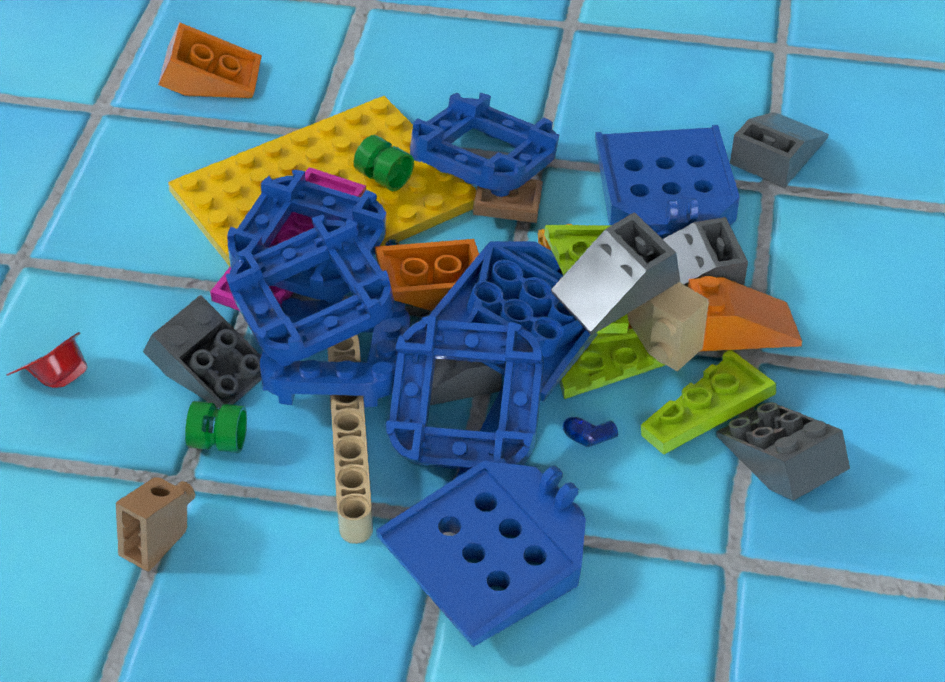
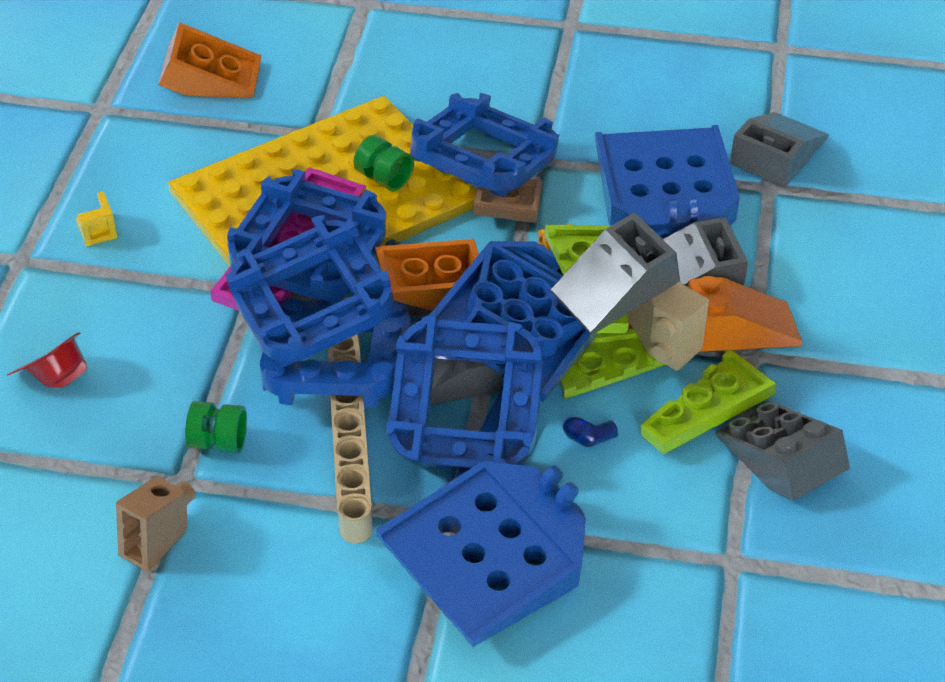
dark grey slope [143,295,261,409] -> none
none -> yellow panel [76,191,118,246]

